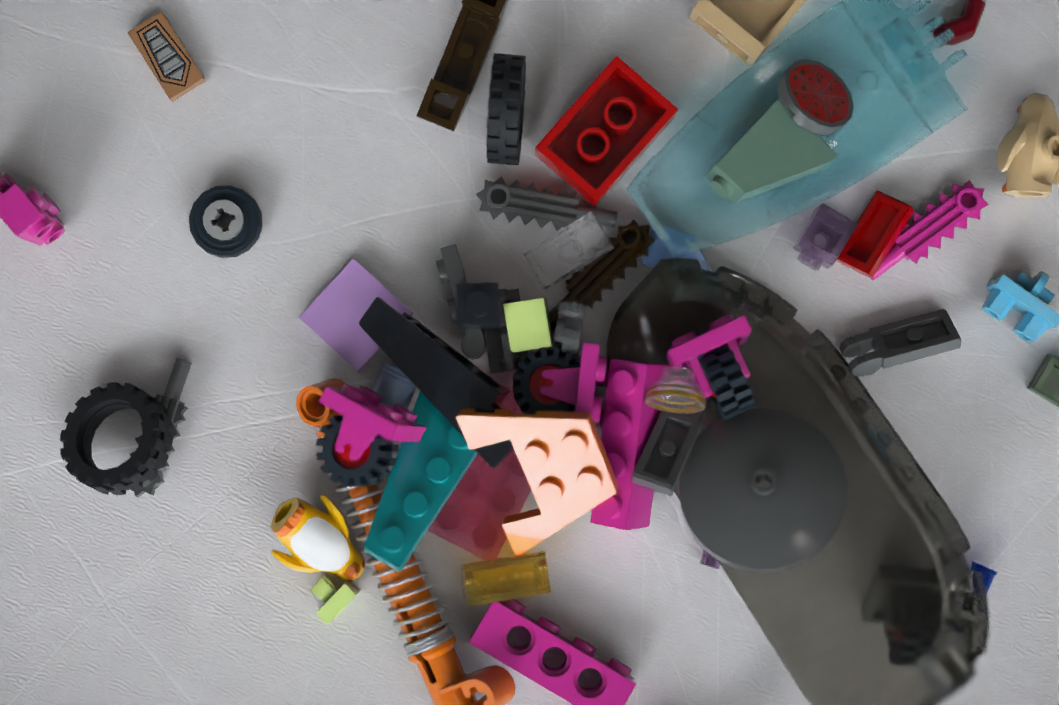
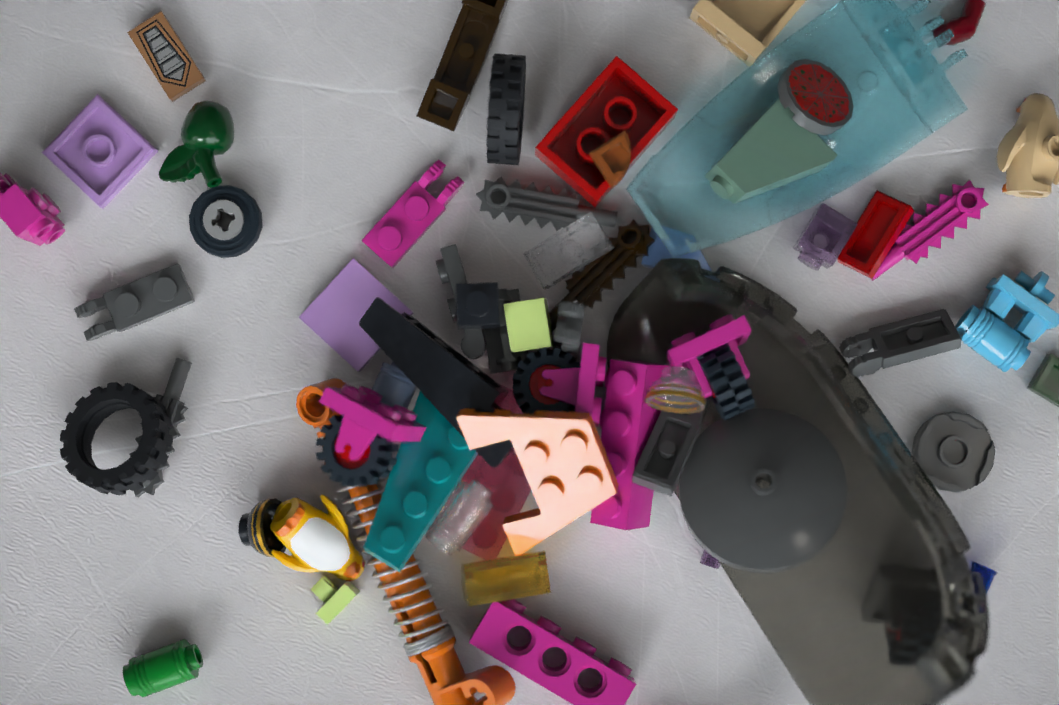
none -> lavender tile [42,94,158,209]
none -> dark grey hinge [74,263,195,341]
none -> green head [123,639,203,698]
none -> dark green piece [159,101,234,188]
none -> black piece [238,498,286,557]
none -> dark pink hinge [361,160,465,269]
none -> clear head [425,479,494,556]
none -> dark orange tile [589,131,631,189]
none -> dark grey tile [912,412,996,493]
none -> medium azure head [955,305,1031,372]

